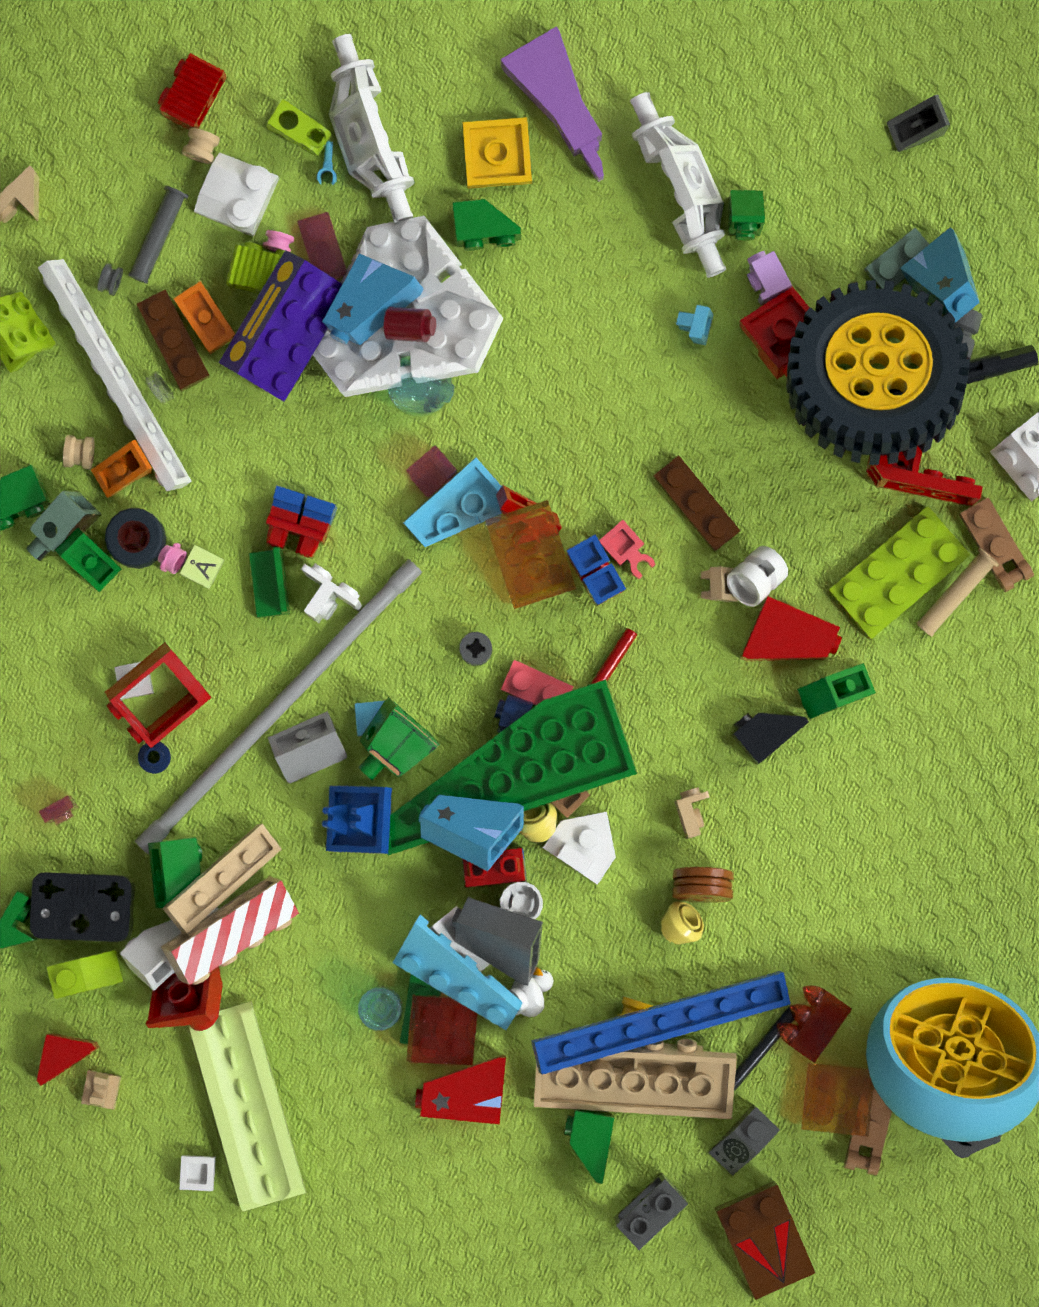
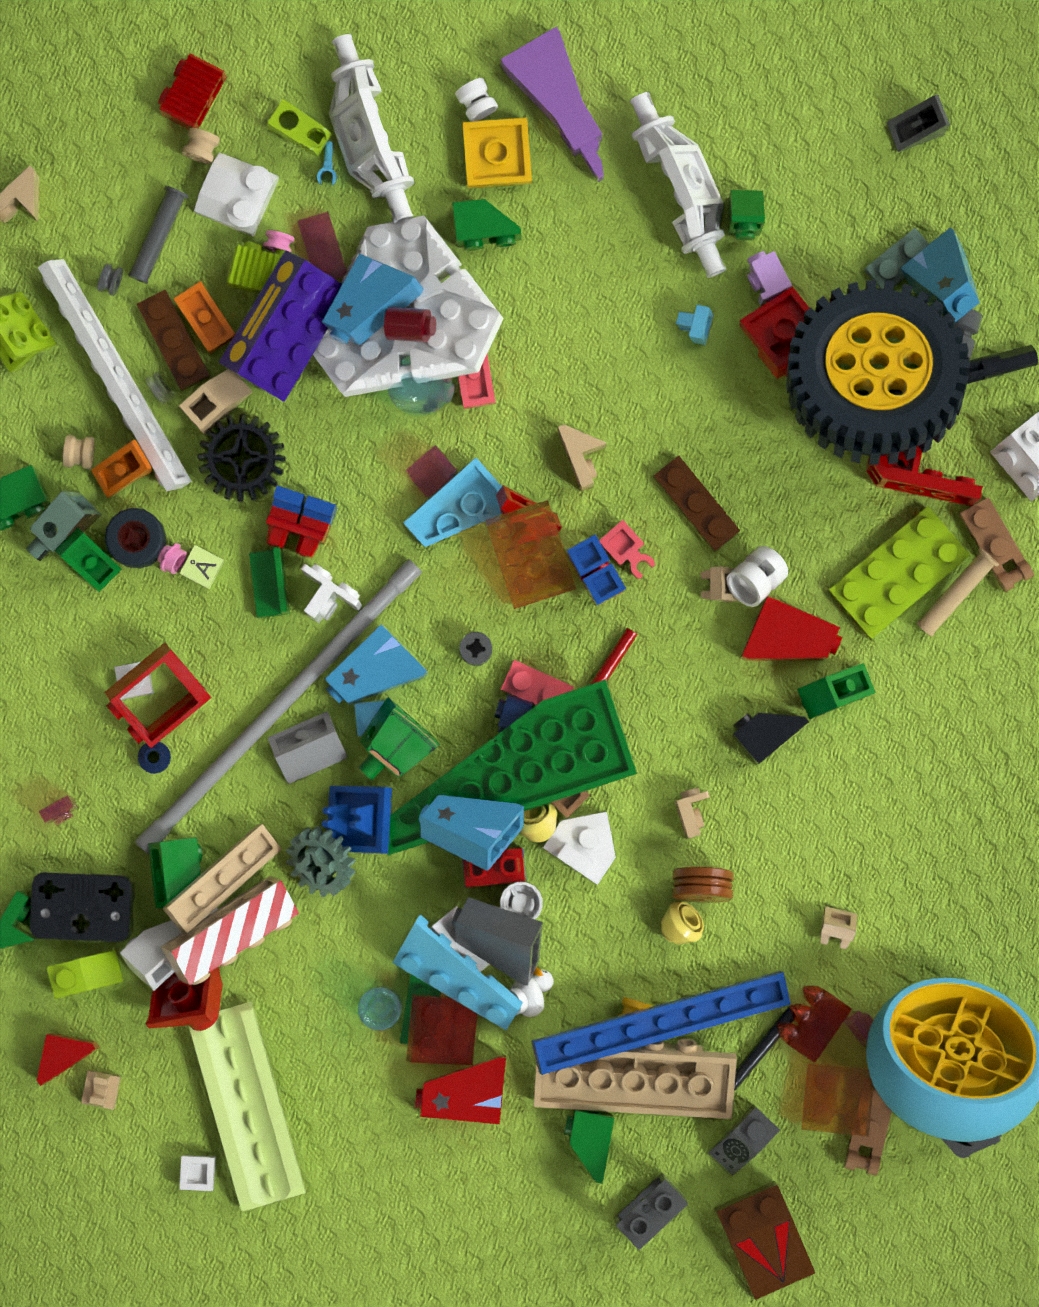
none -> tan slope [179,369,253,435]
none -> black gear [197,414,286,503]
none -> sand green gear [286,826,356,897]
none -> dark azure slope [325,624,428,705]
none -> white wheel [455,78,498,122]
none -> coral plate [458,355,496,409]
none -> tan slope [558,425,606,491]
none -> tan tile [821,906,857,949]
none -> plate [843,1010,874,1046]

